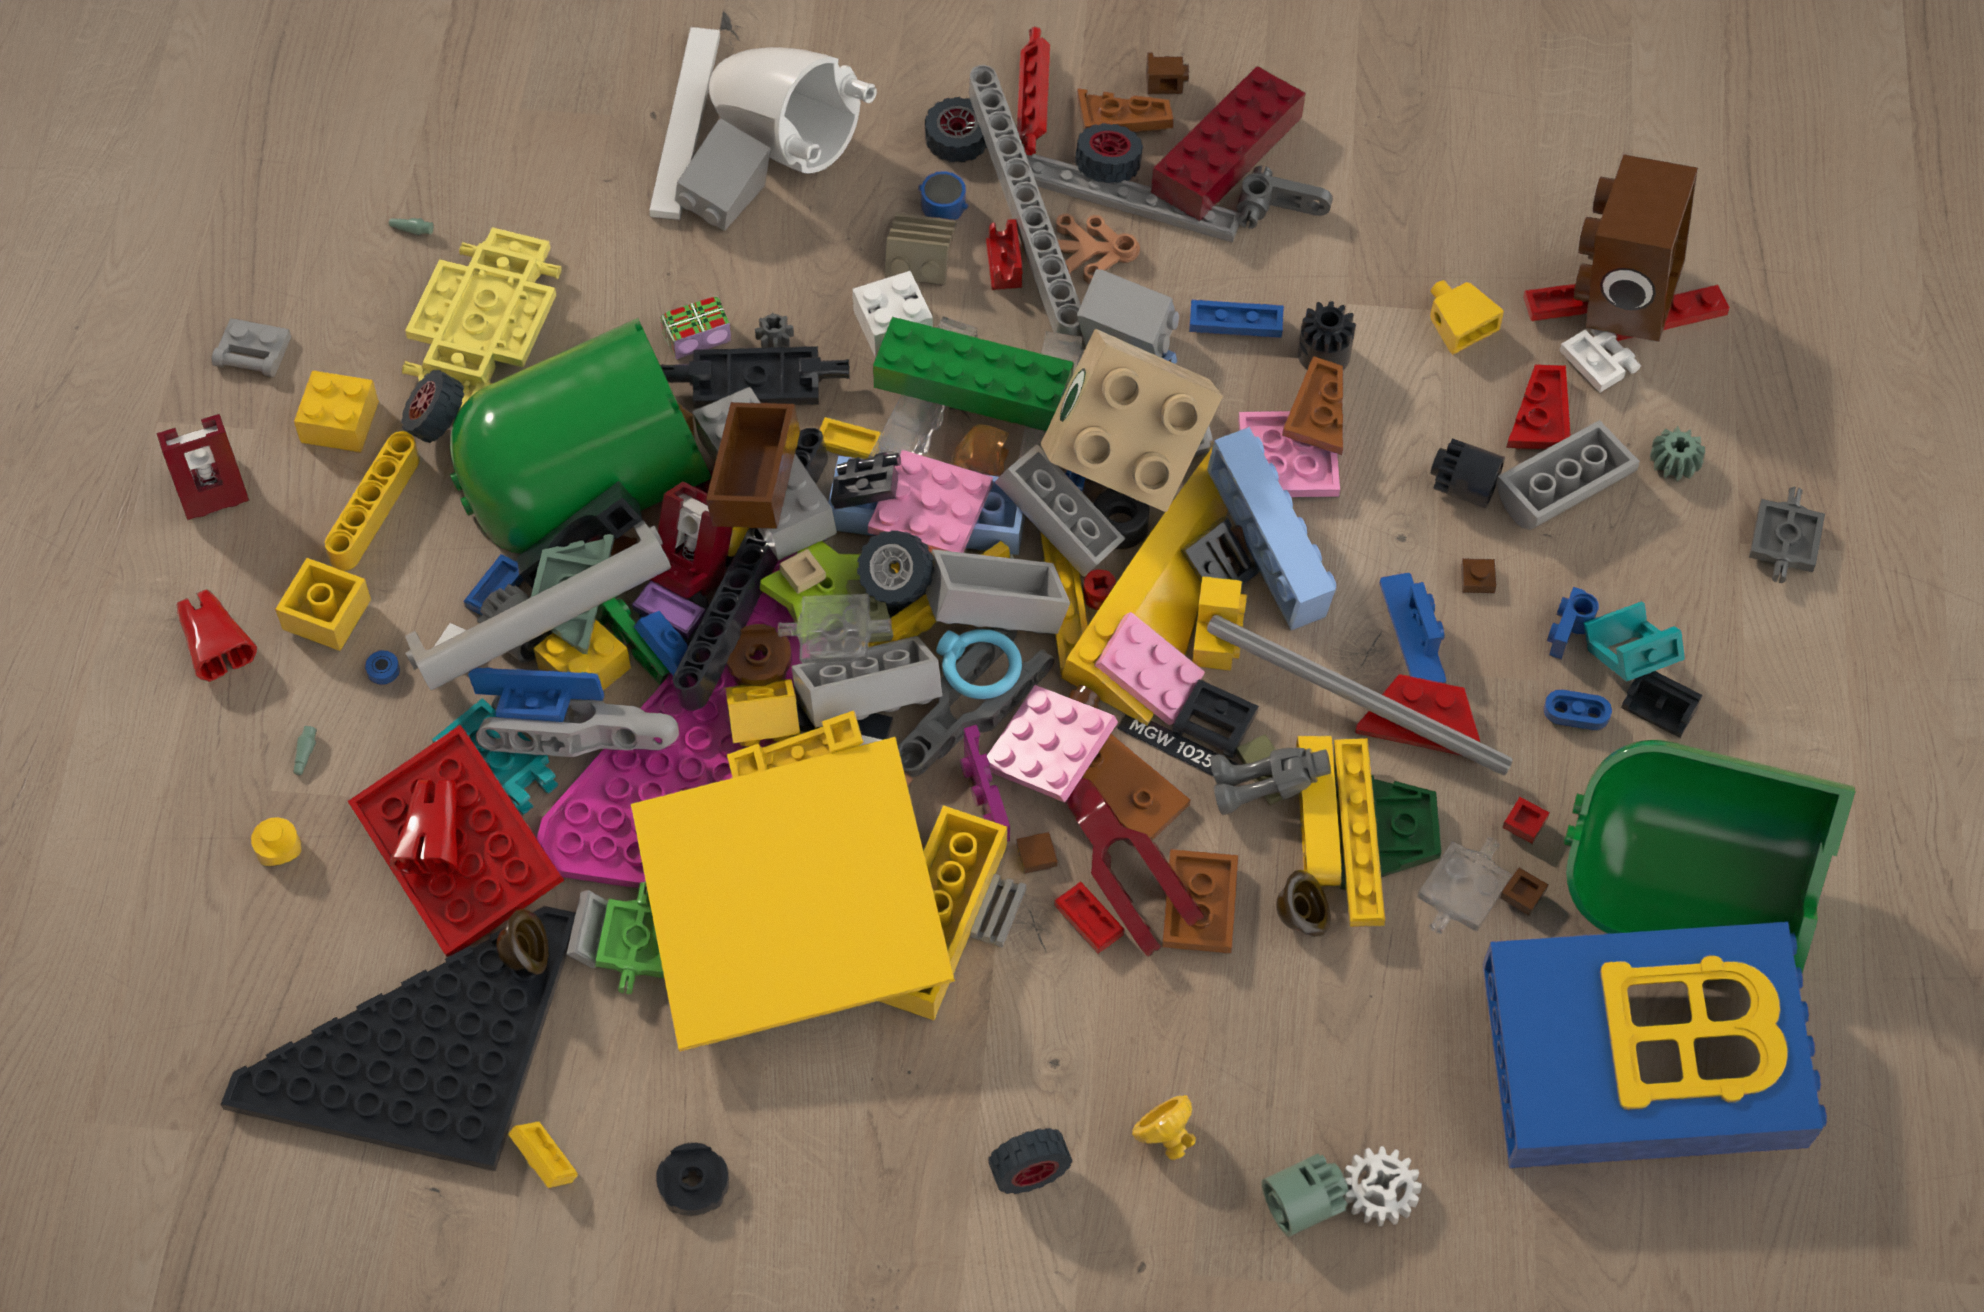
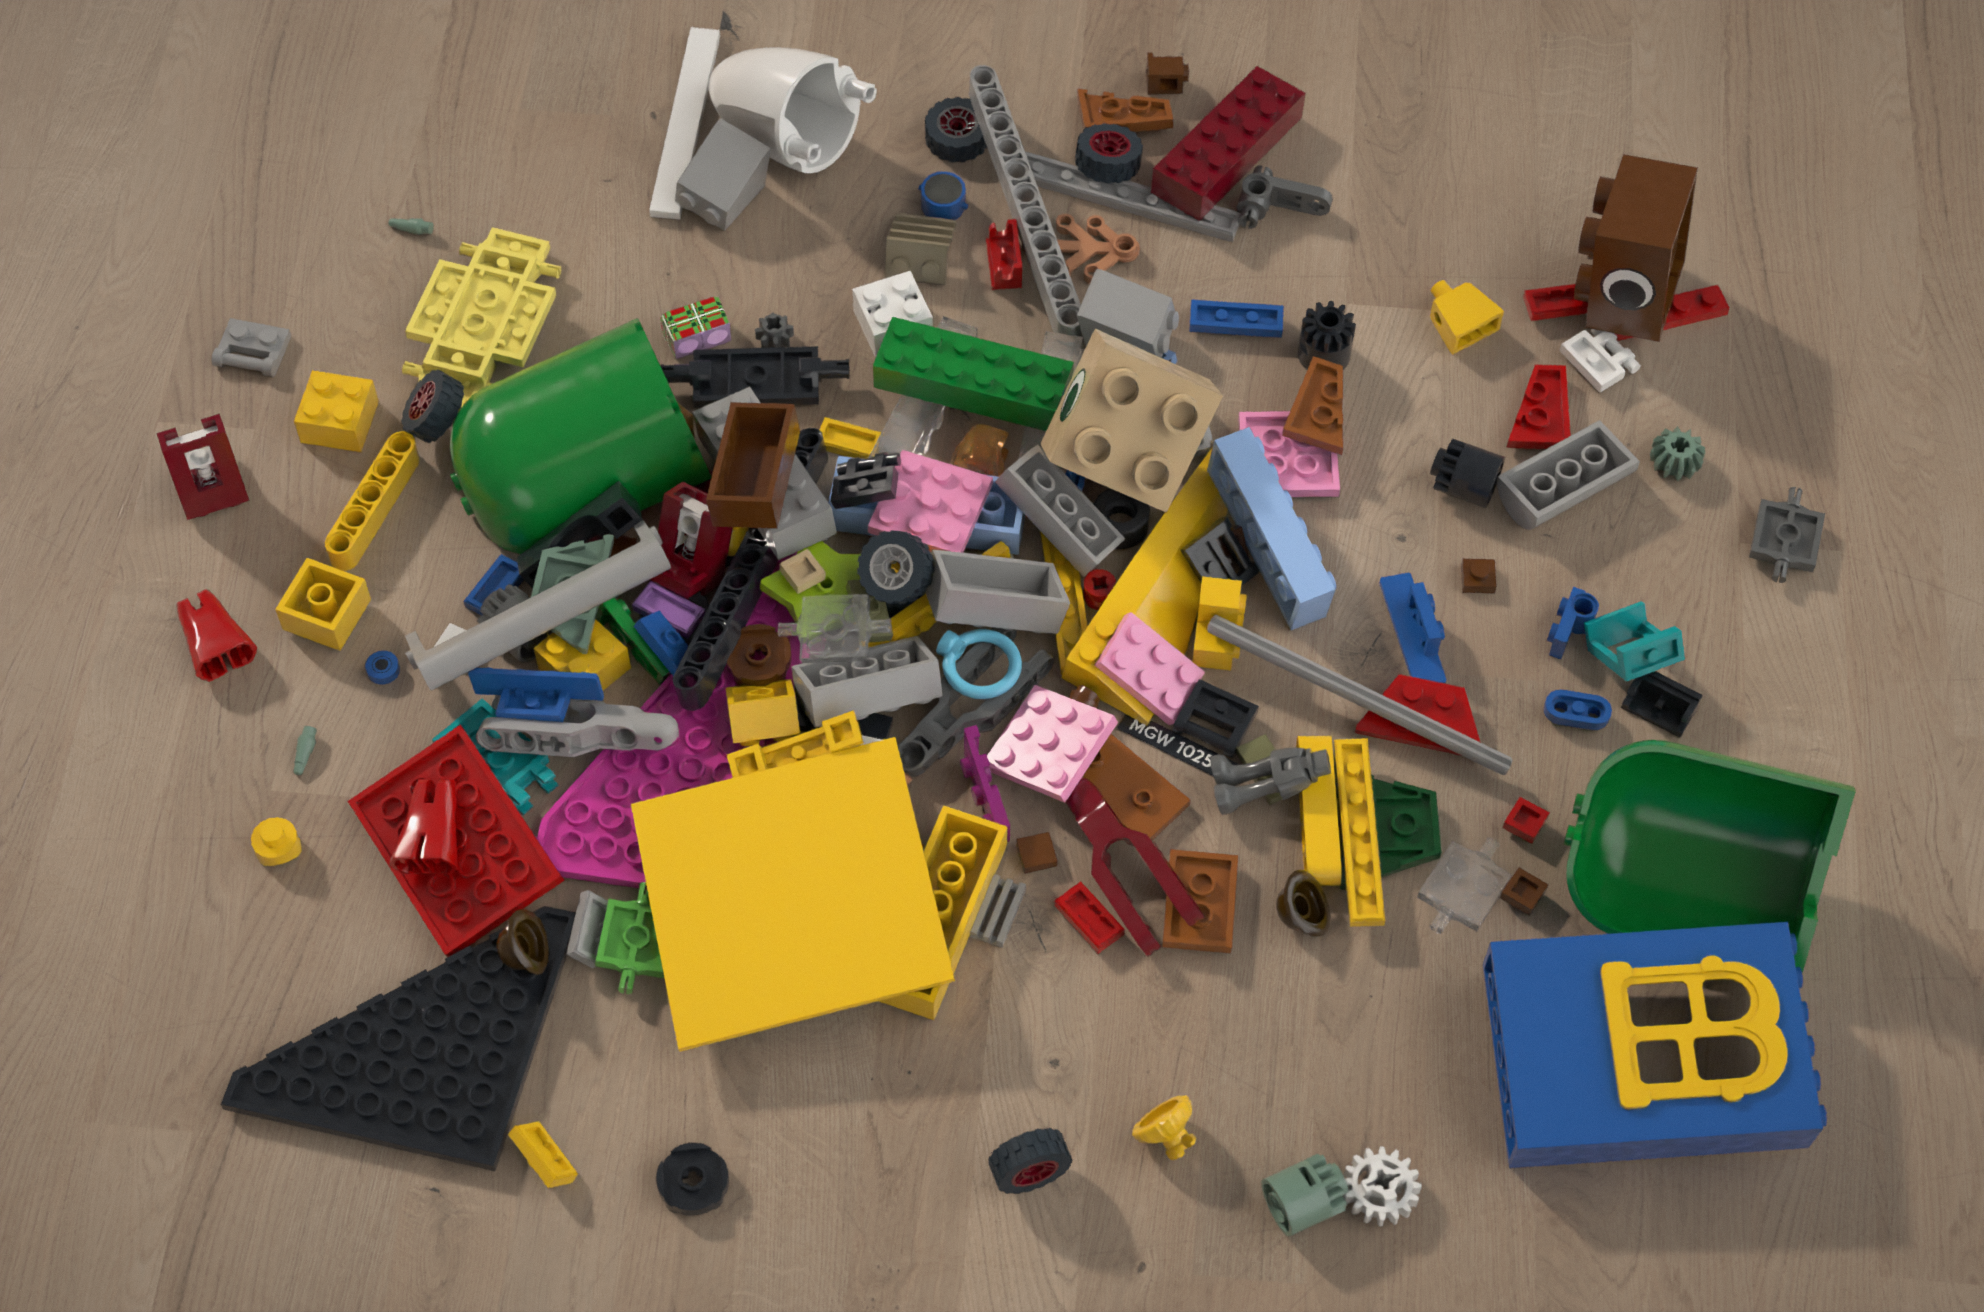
red plate [1017,27,1050,156] -> none

